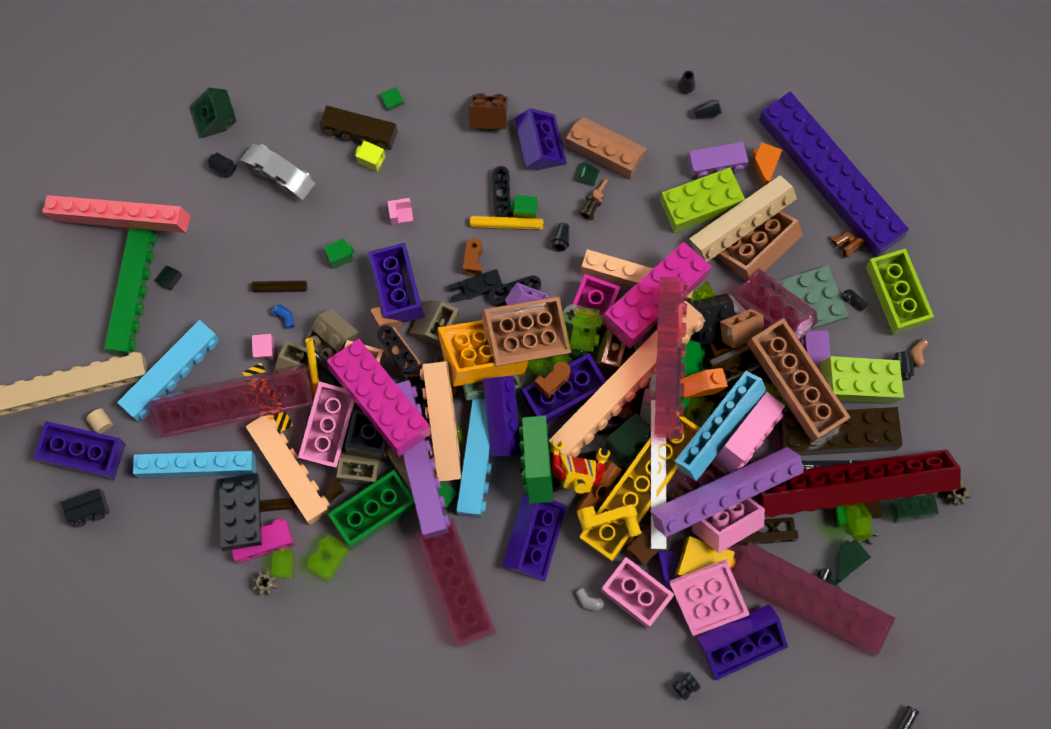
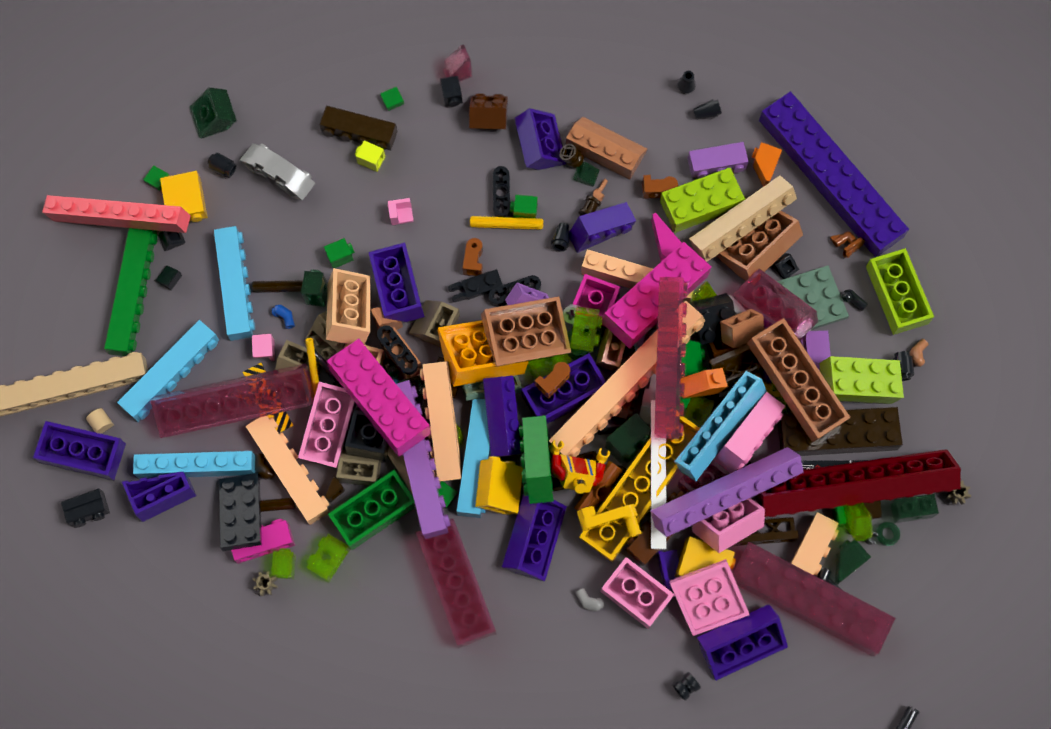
none -> dark purple wedge [122,471,197,522]
none -> green tile [143,165,170,191]
none -> black slope [158,231,185,251]
none -> yellow brick [160,171,207,222]
none -> medium azure brick [214,226,255,341]
none -> dark brown arm [255,454,275,479]
none -> clear green brick [301,269,328,307]
none -> light nougat brick [326,268,370,345]
none -> piece [383,358,400,380]
none -> black brick [440,76,463,107]
none -> clear pink slope [443,45,472,82]
none -> yellow brick [475,456,523,515]
none -> dark brown wheel [559,144,584,168]
none -> dark purple wedge [569,202,636,253]
none -> dark orange leg [642,175,678,199]
none -> dark pink slope [651,212,682,262]
none -> black slope [772,253,799,279]
none -> light nougat brick [788,512,839,579]
none -> clear green piece [876,522,901,546]

